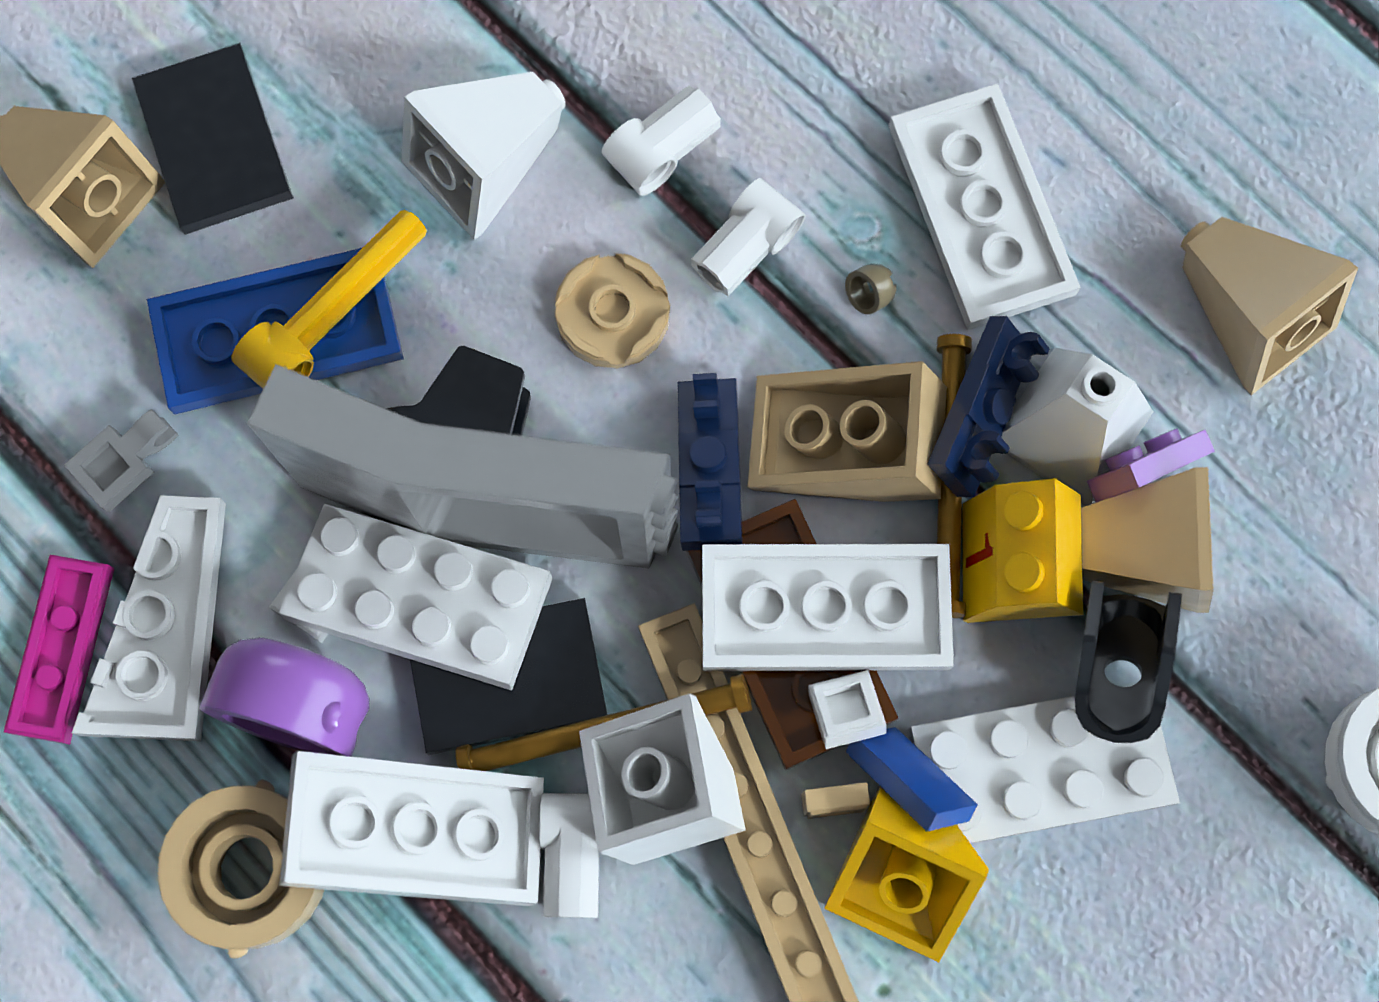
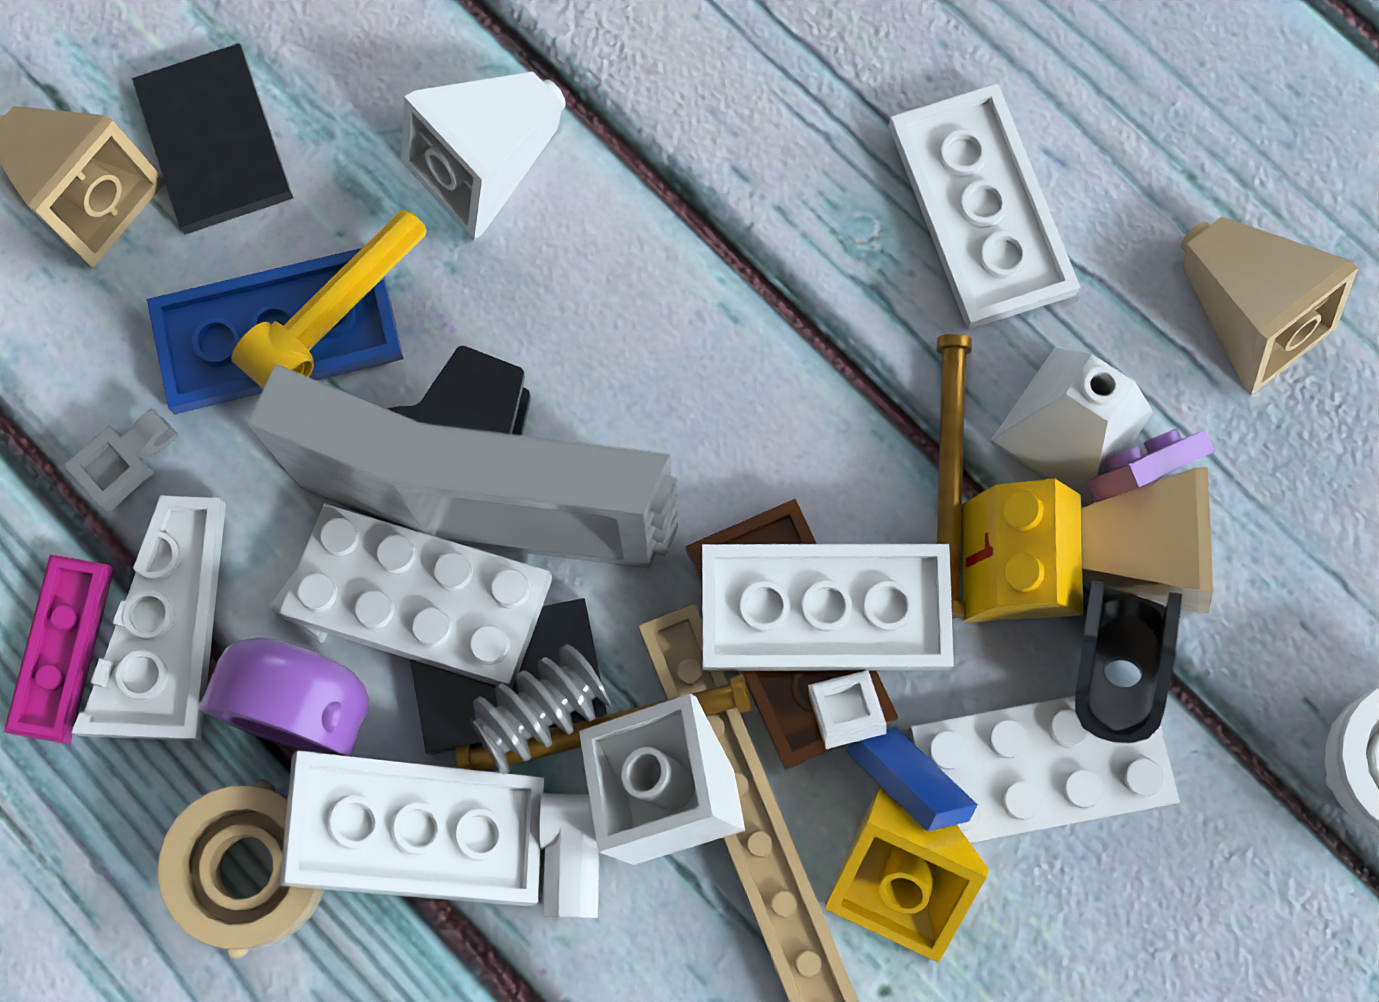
tan tile [555,253,670,368] -> none
white piece [601,85,721,196] -> none
dark blue plate [678,373,743,551] -> none
white piece [691,178,806,296] -> none
tan slope [747,361,947,502] -> none
tan tile [801,782,870,819] -> none
dark tan hinge [845,263,896,315] -> none
dark blue plate [928,316,1050,498] -> none
none -> light grey piece [469,644,611,775]

